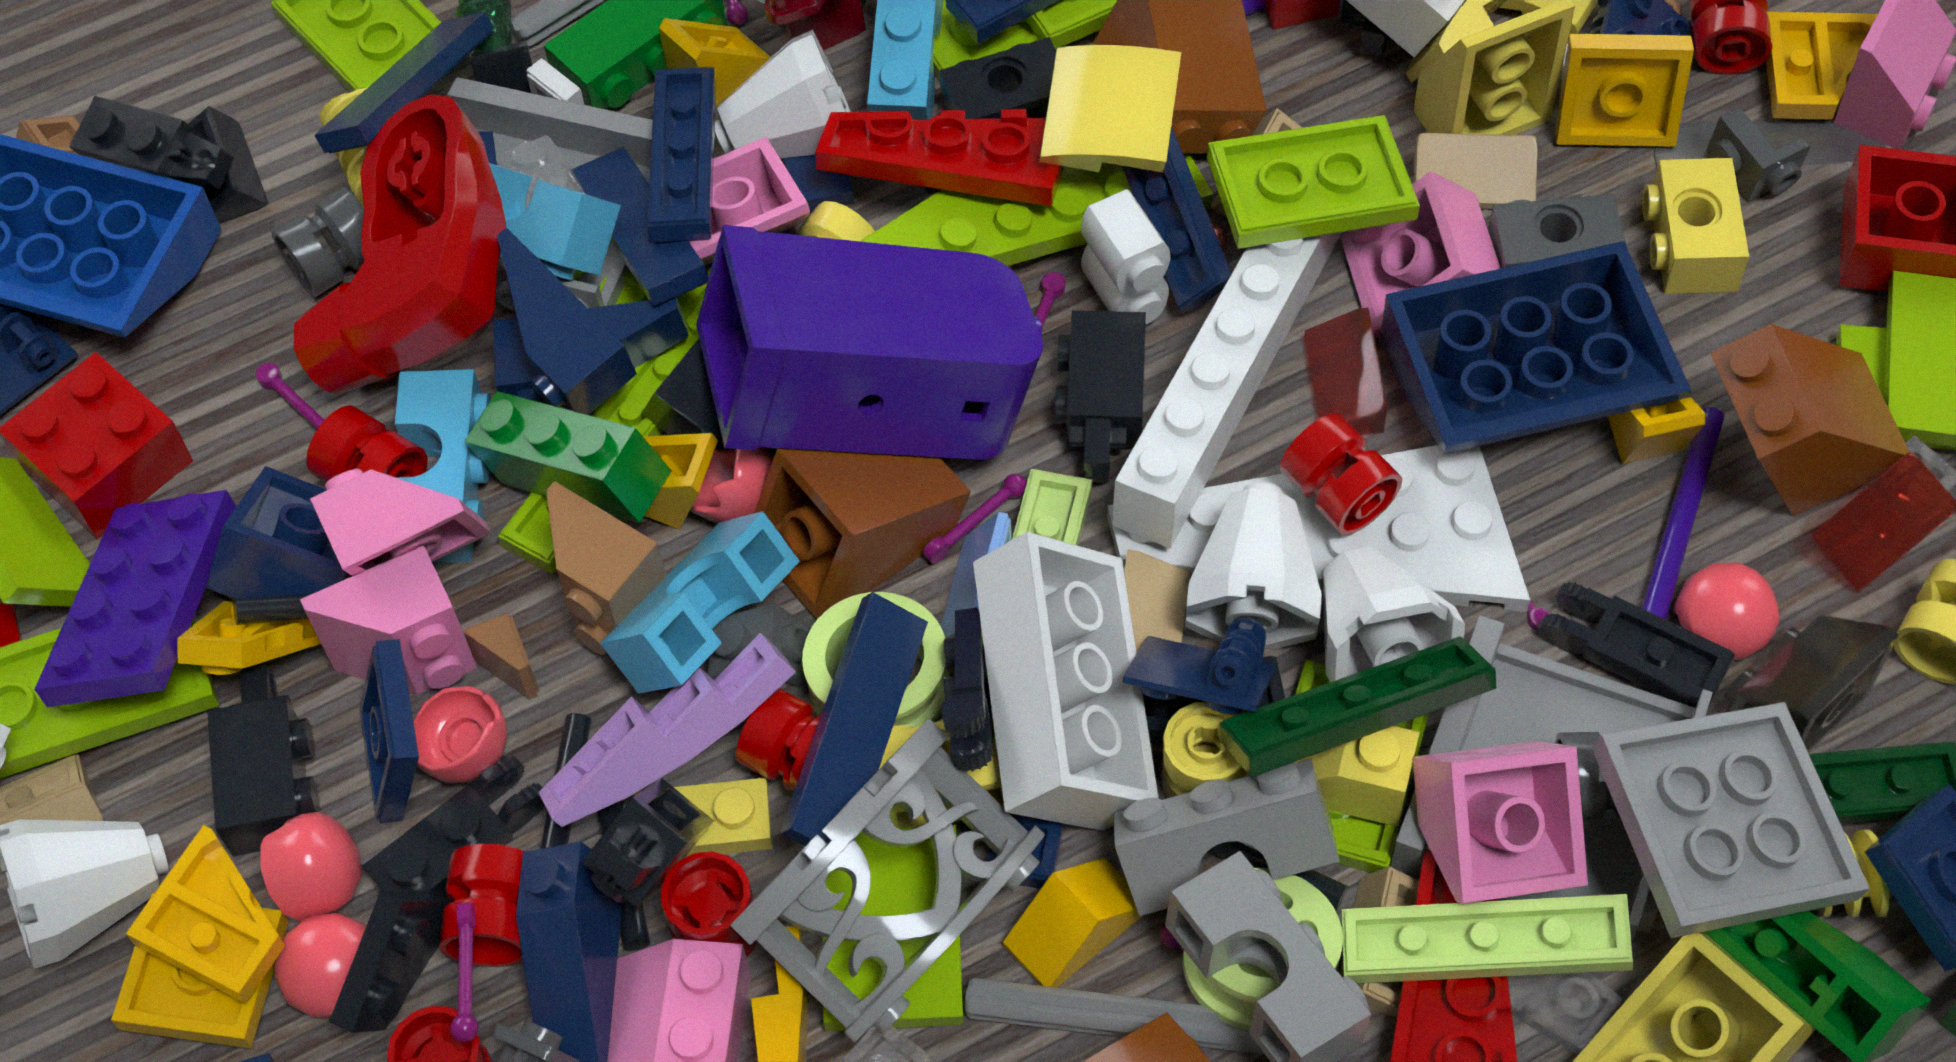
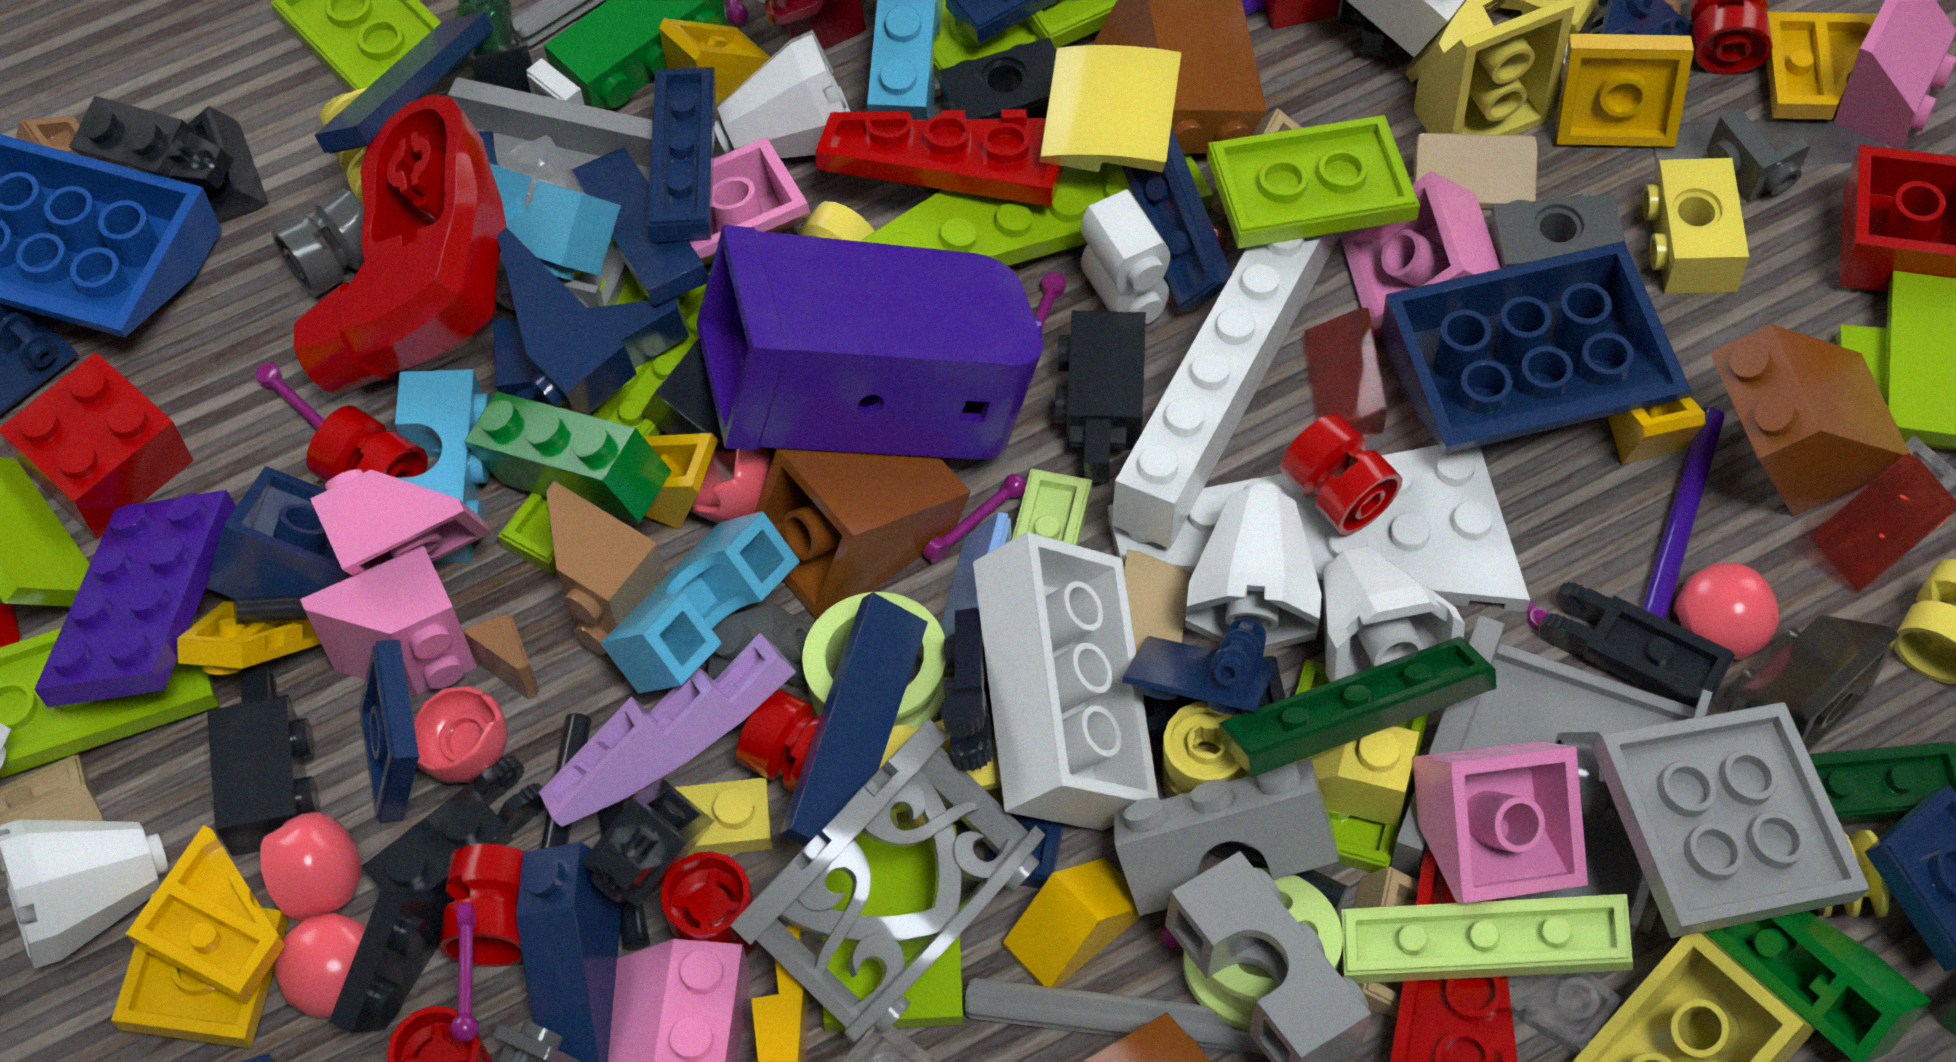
dark blue tile [784,155,855,213] -> none

